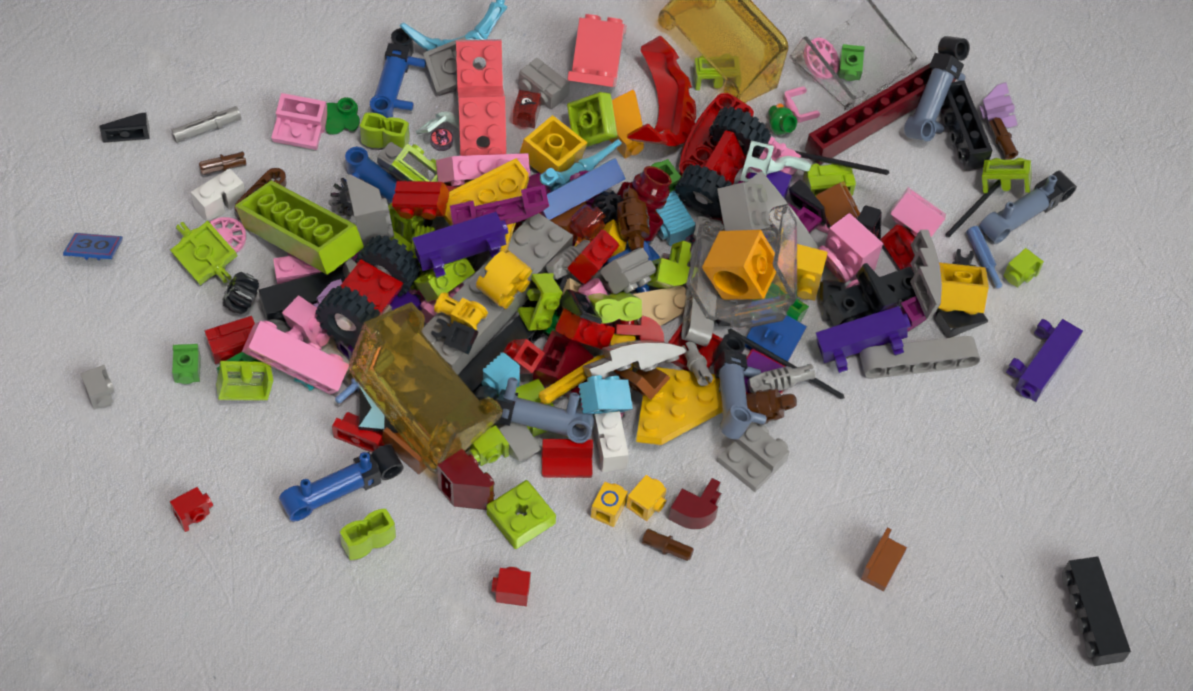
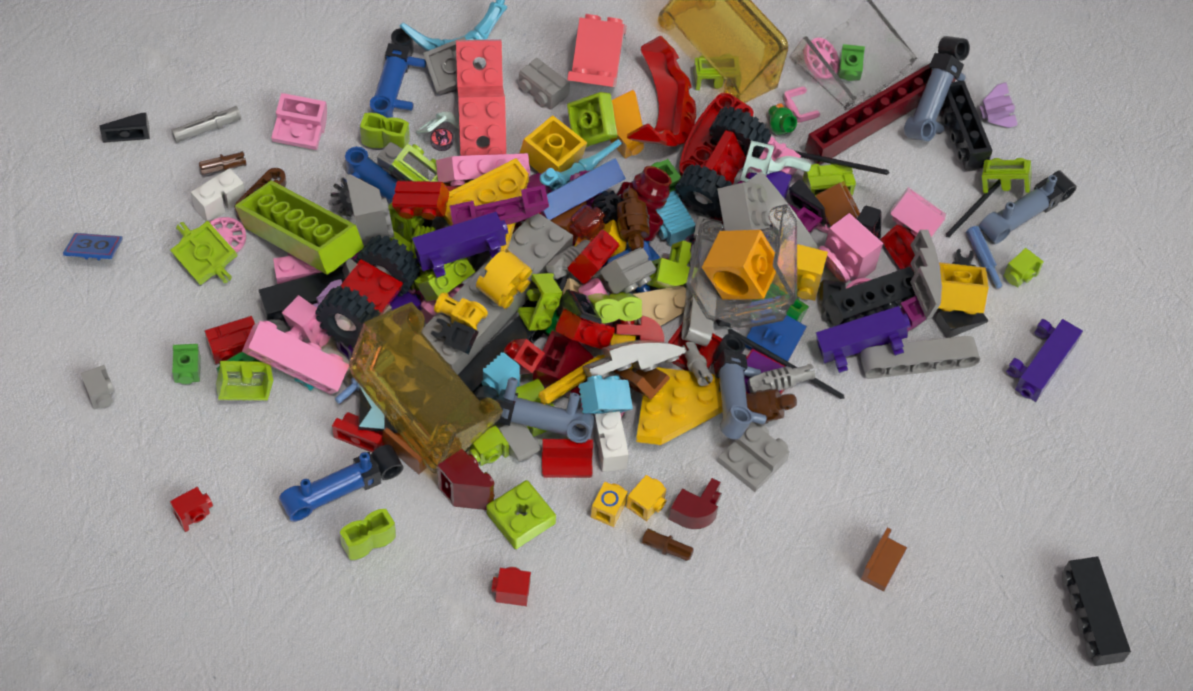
black gear [222,272,259,315] -> none
green plate [326,97,360,135] -> none
clear red brick [513,90,541,129] -> none
black slope [855,263,899,314] -> none
reddish brown axle [989,117,1019,160] -> none

